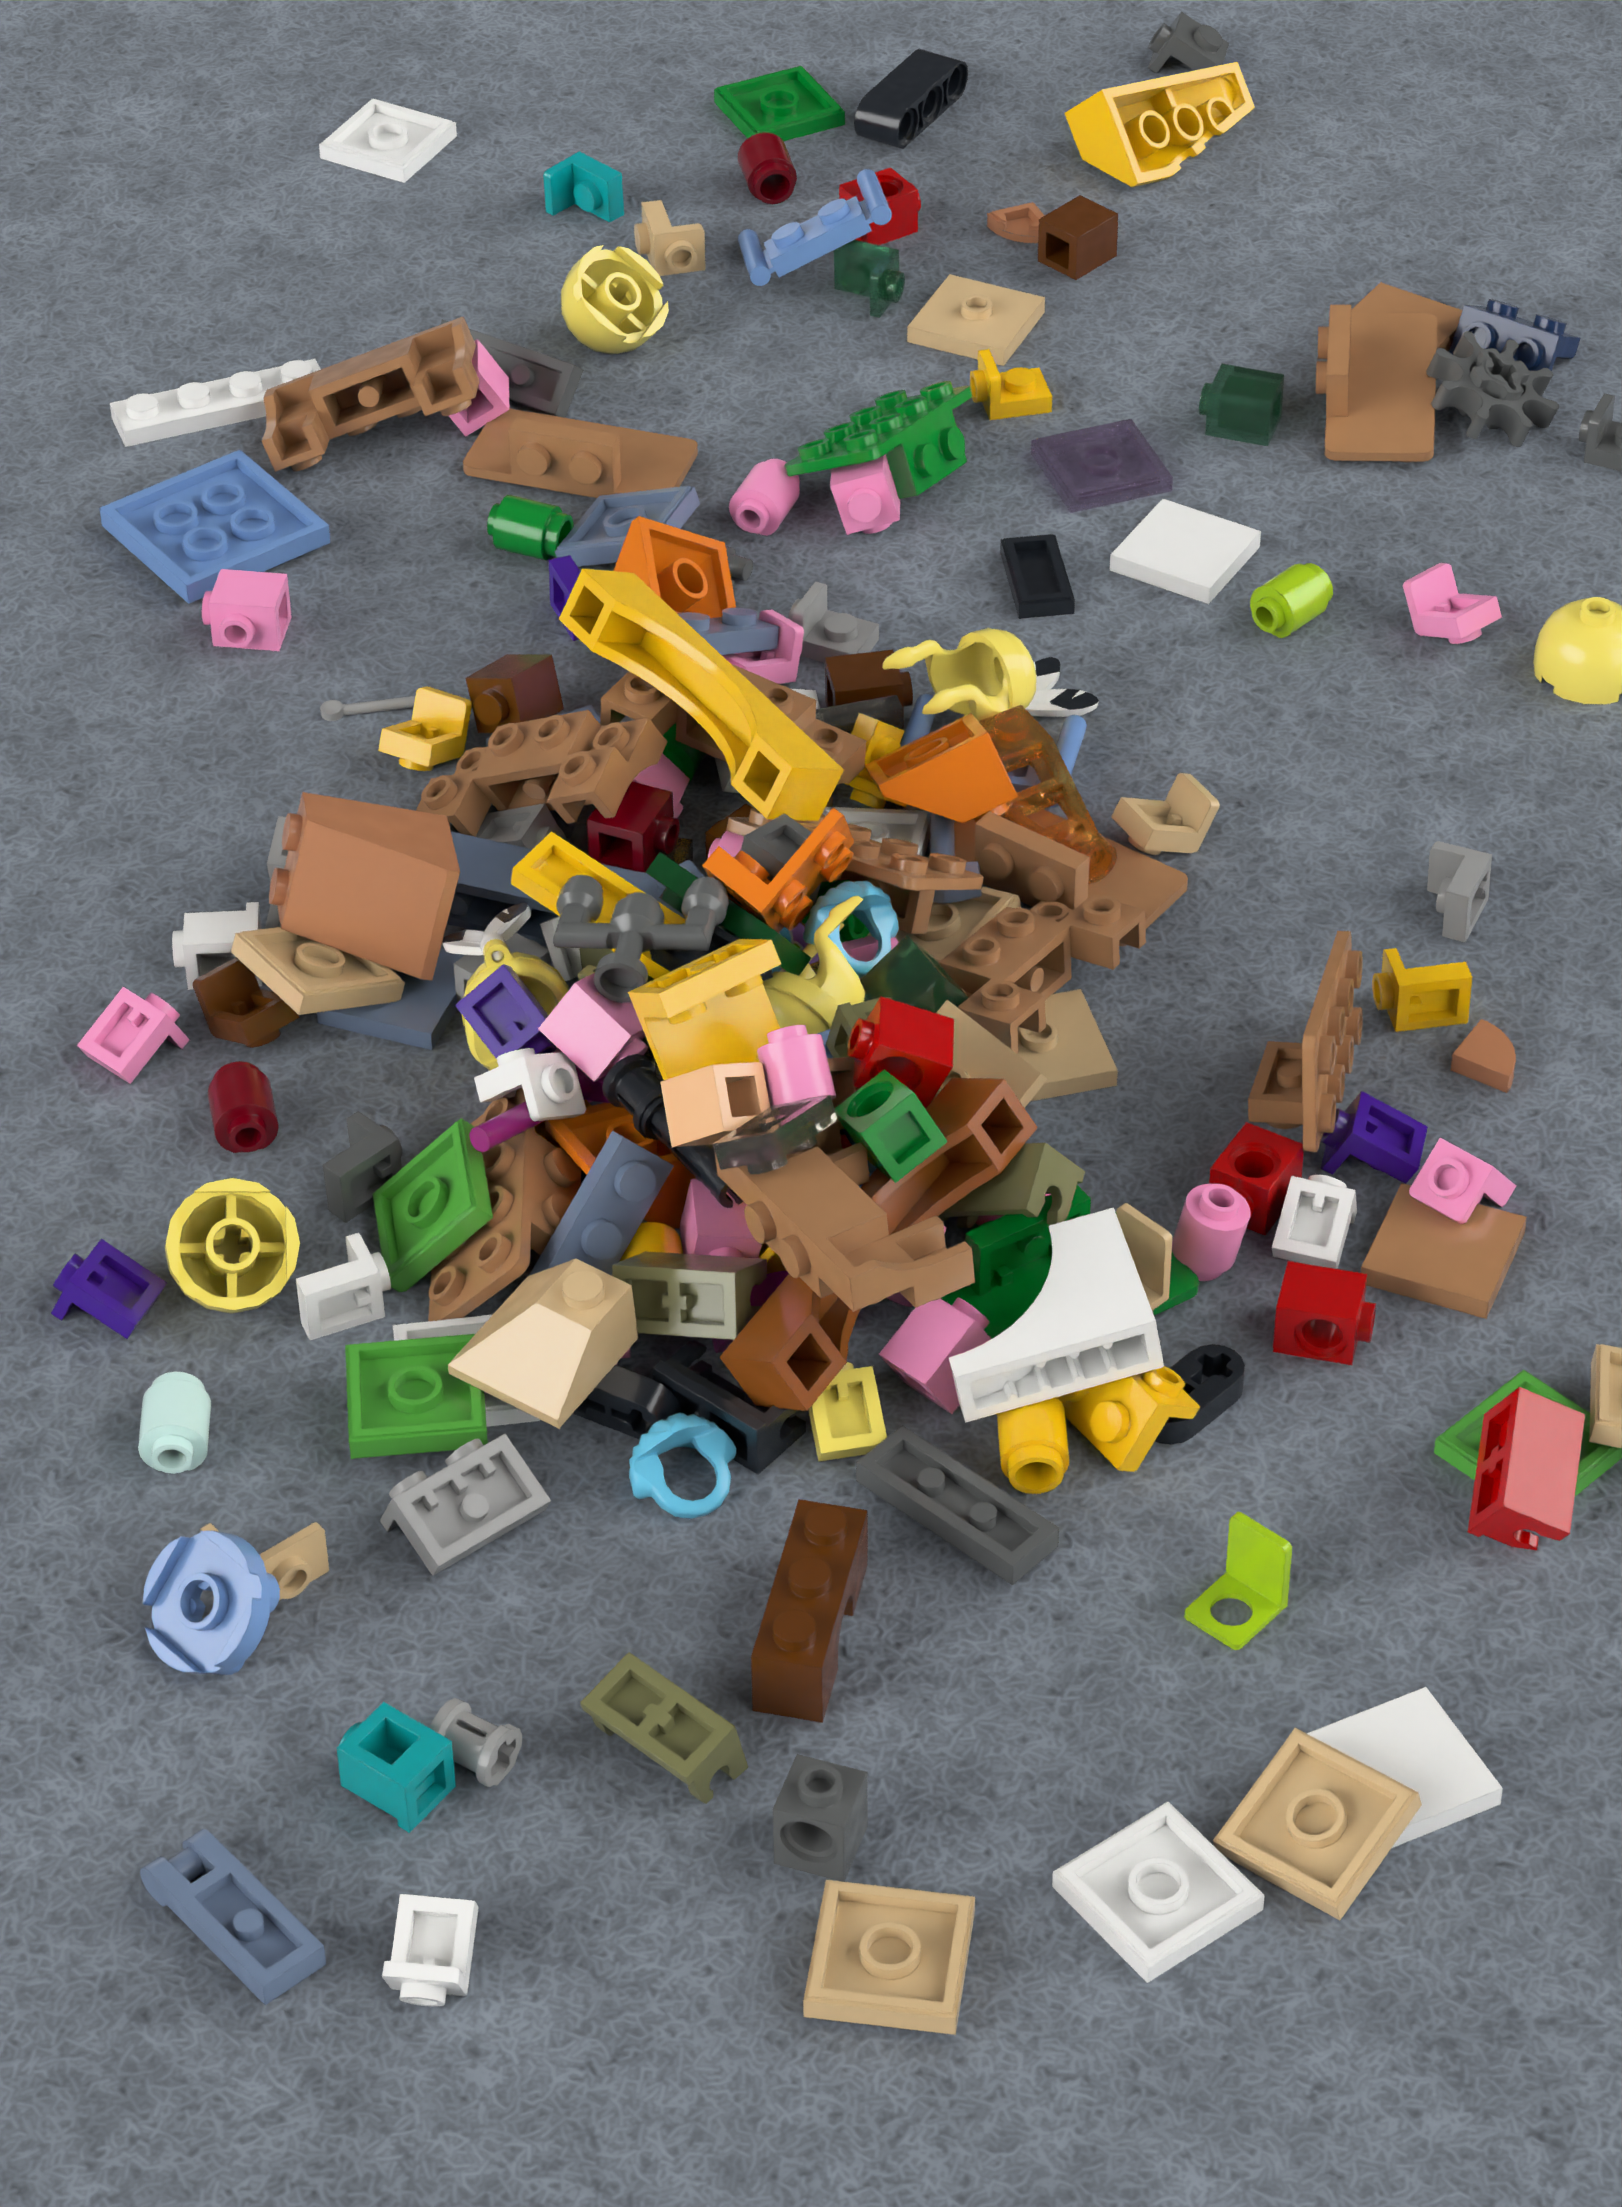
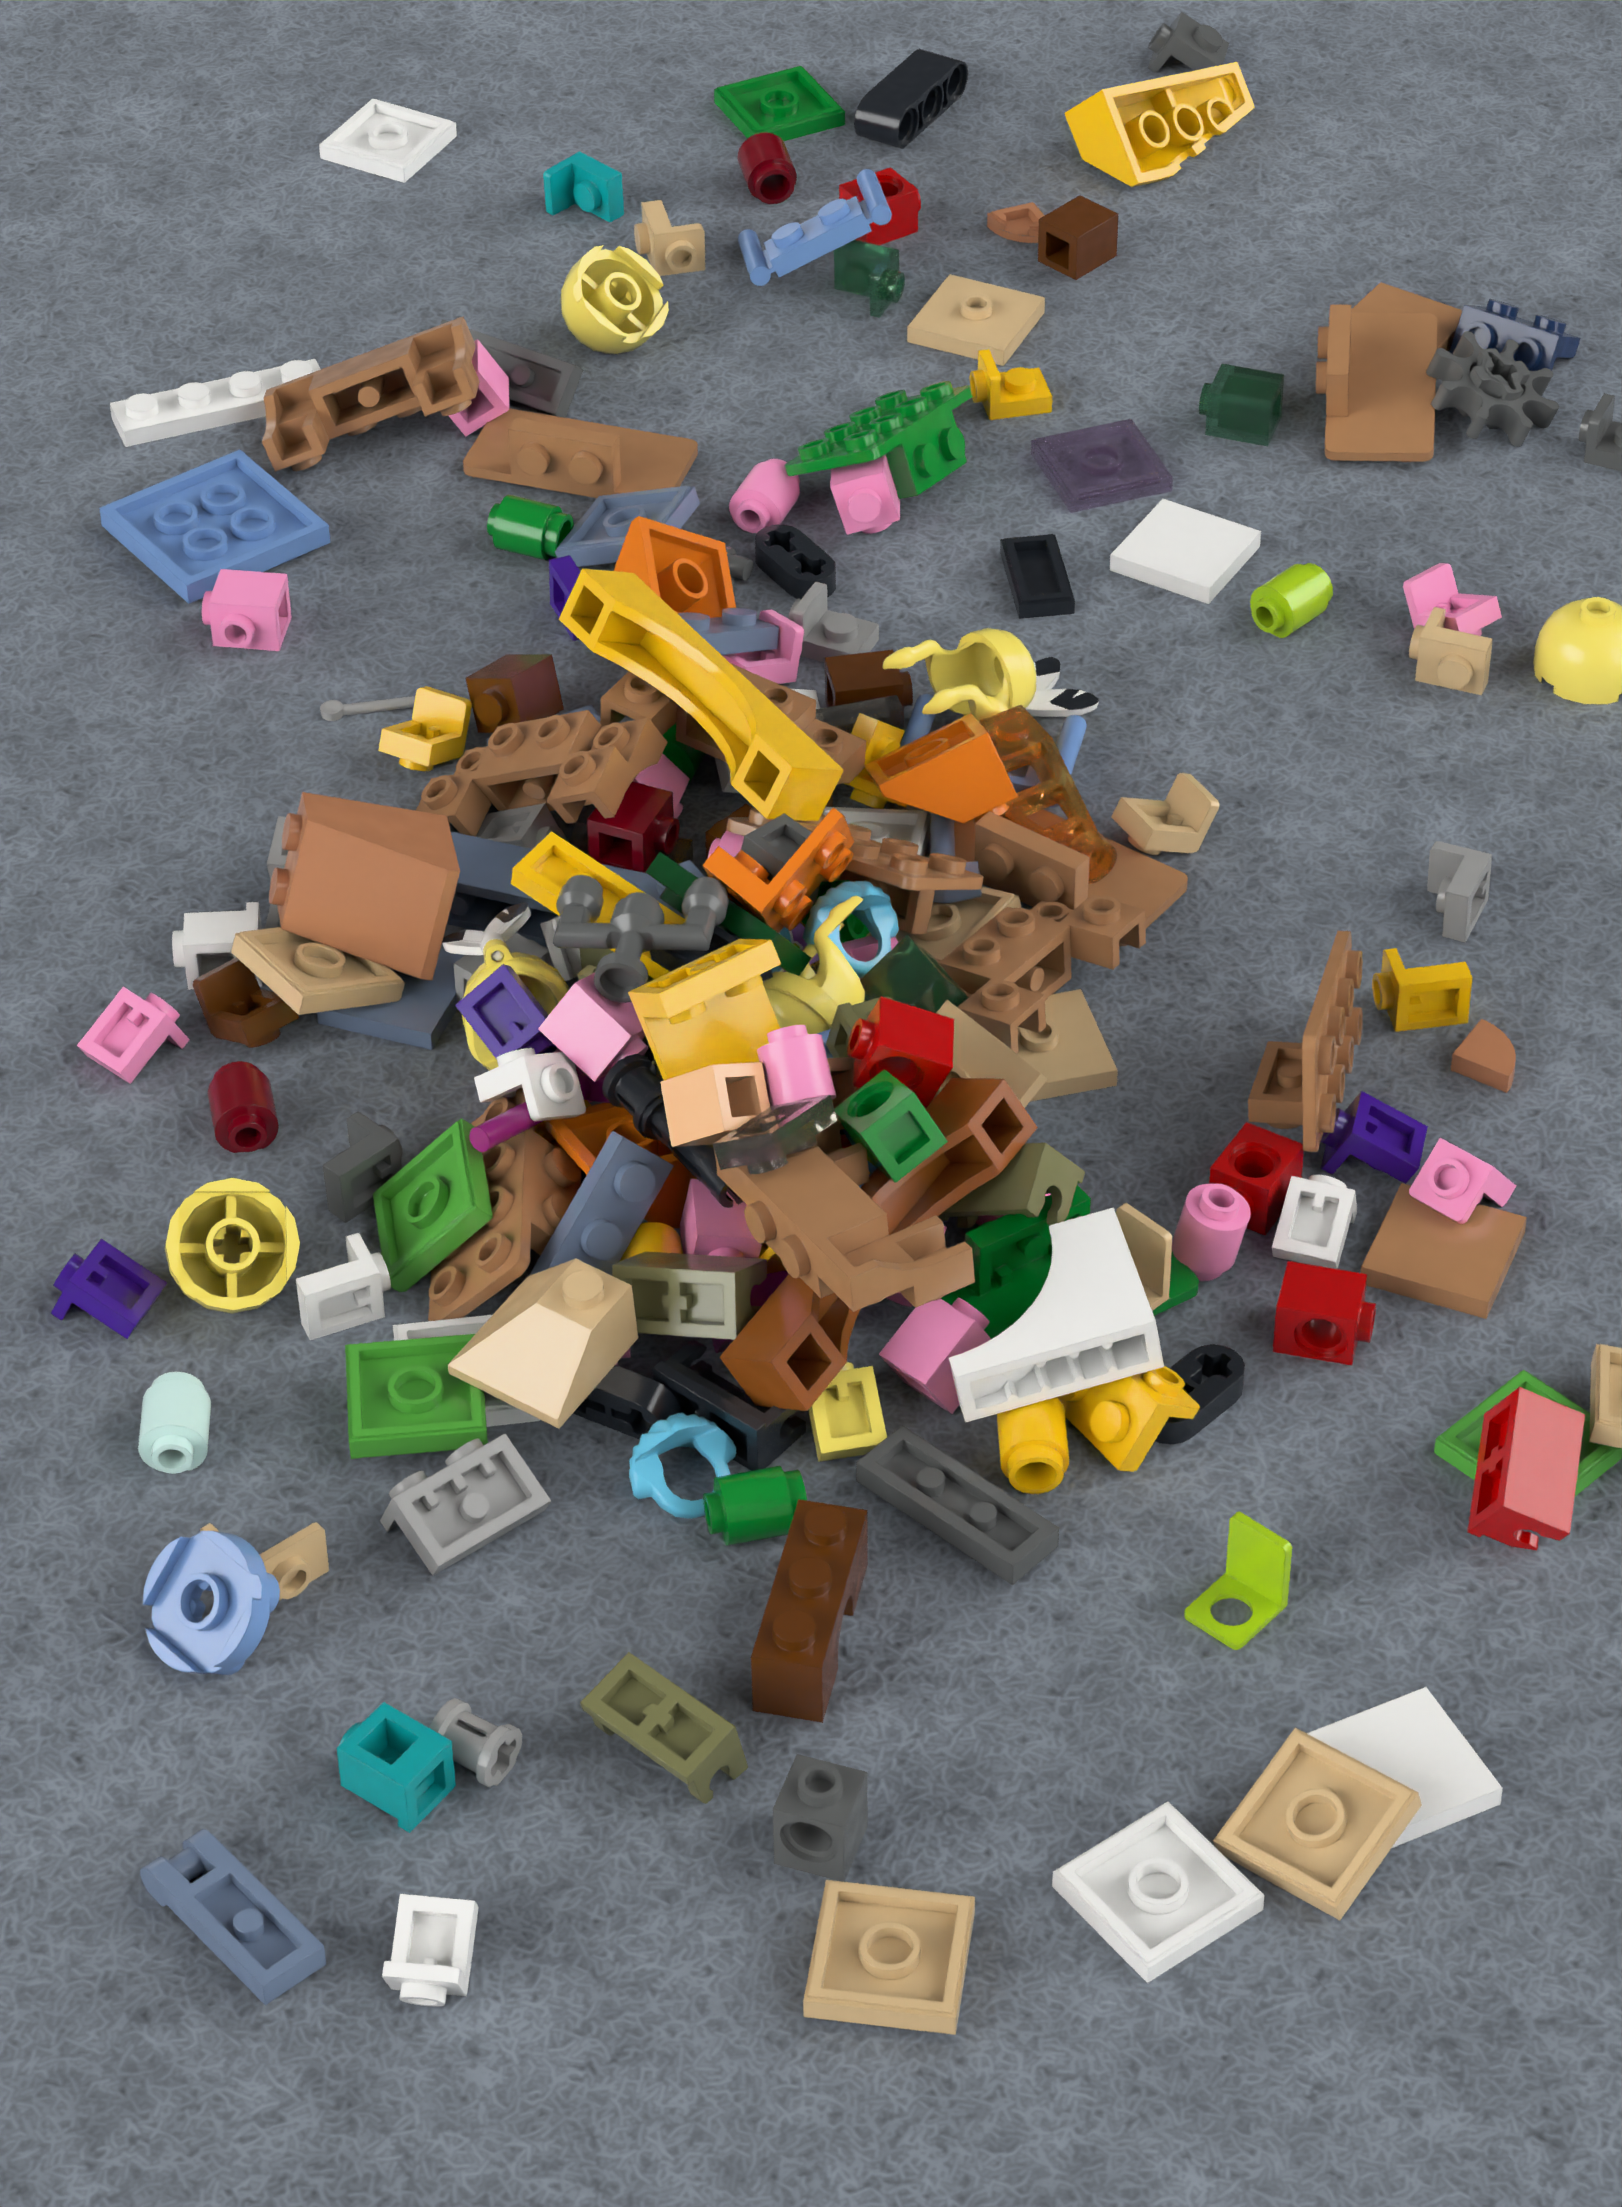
none -> green brick [703,1466,807,1546]
none -> black beam [755,525,836,599]
none -> tan bracket [1409,607,1493,695]

